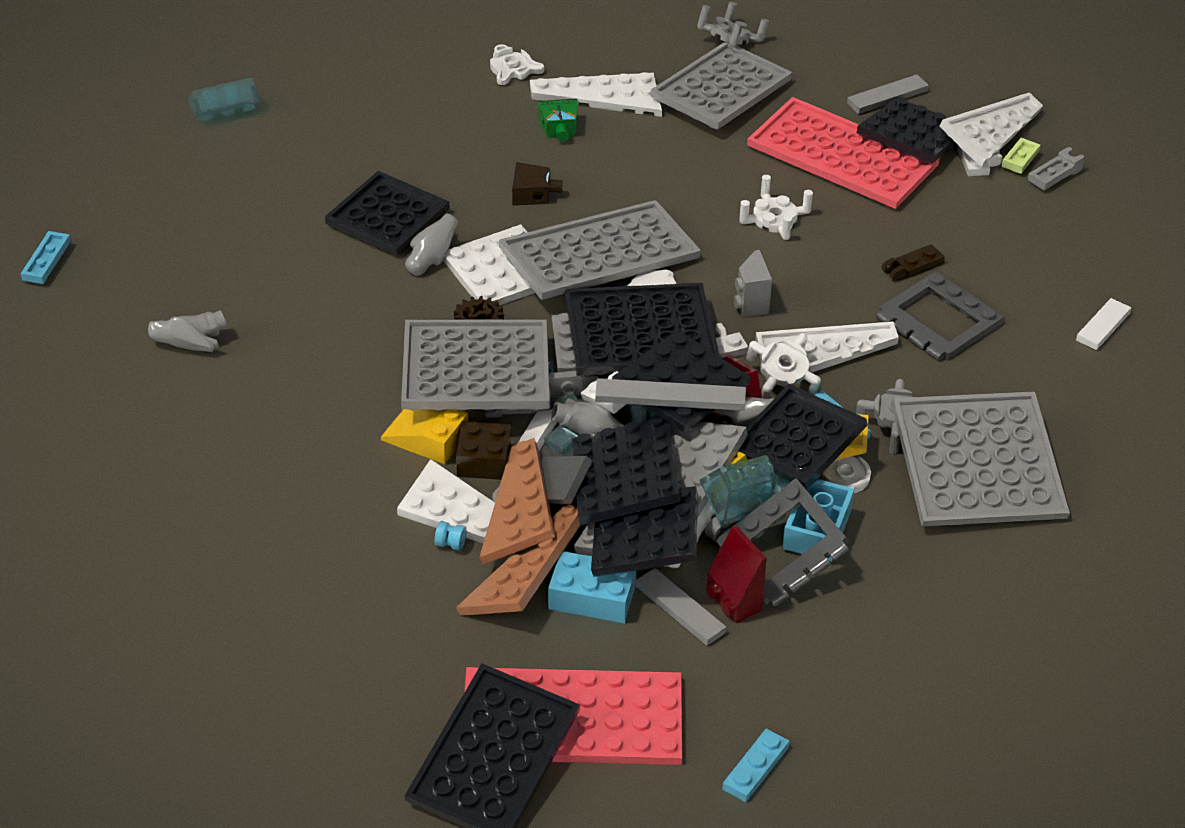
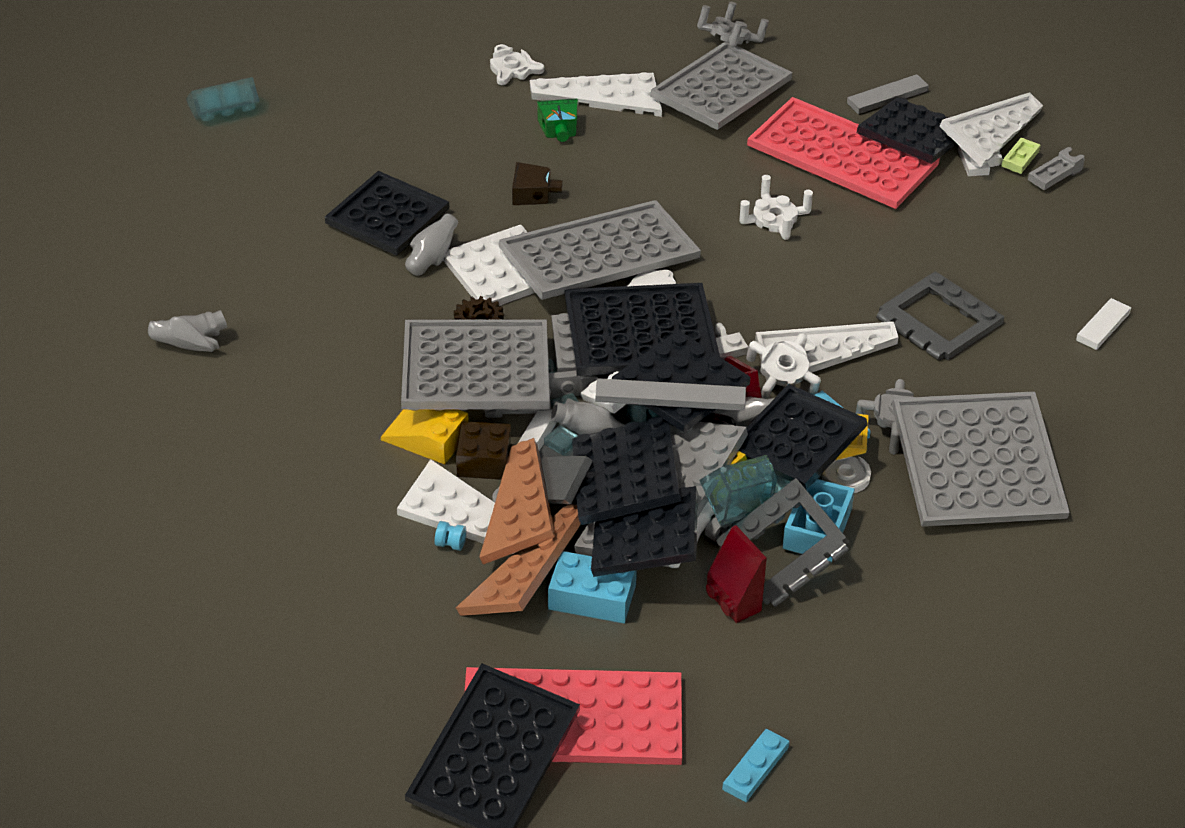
medium azure plate [21,231,71,284] -> none
light grey tile [636,568,727,646] -> none
light grey slope [734,250,772,318] -> none
dark brown hinge [881,244,945,281] -> none

